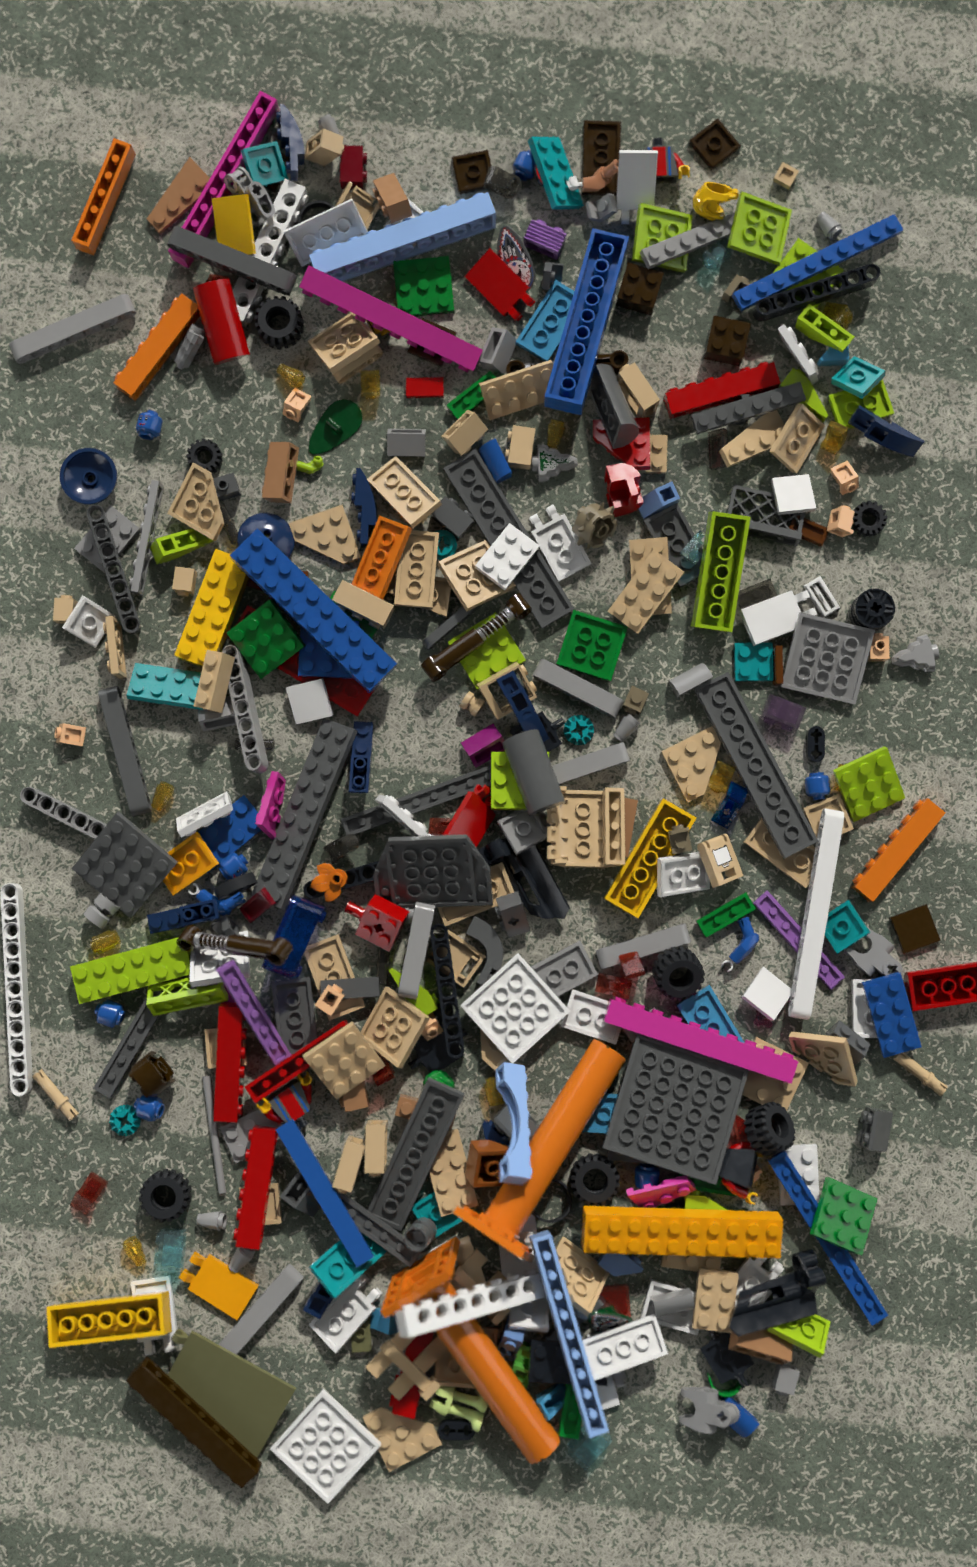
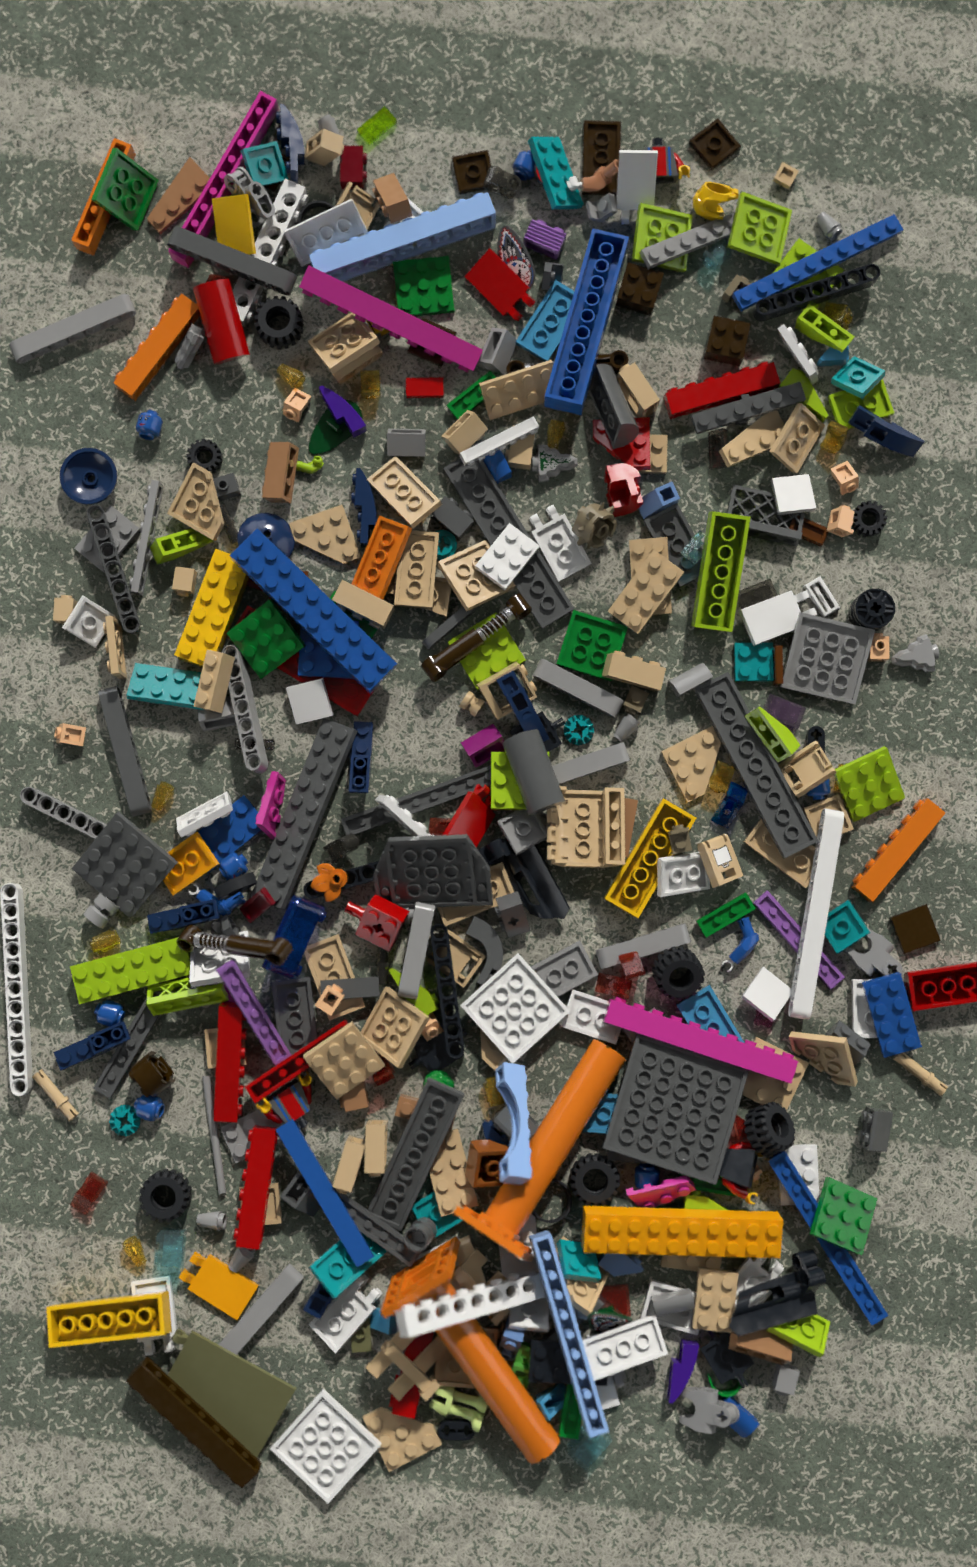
none -> dark blue slope [53,1021,131,1071]
none -> green plate [91,148,159,231]
none -> dark purple slope [319,386,367,438]
none -> clear neon green tile [357,106,397,146]
none -> white piece [459,416,539,466]
none -> teal plate [556,1239,601,1283]
none -> tan brick [602,651,666,691]
none -> dark purple slope [667,1339,699,1403]
none -> lime slope [744,706,801,763]
none -> tan container [778,741,836,798]

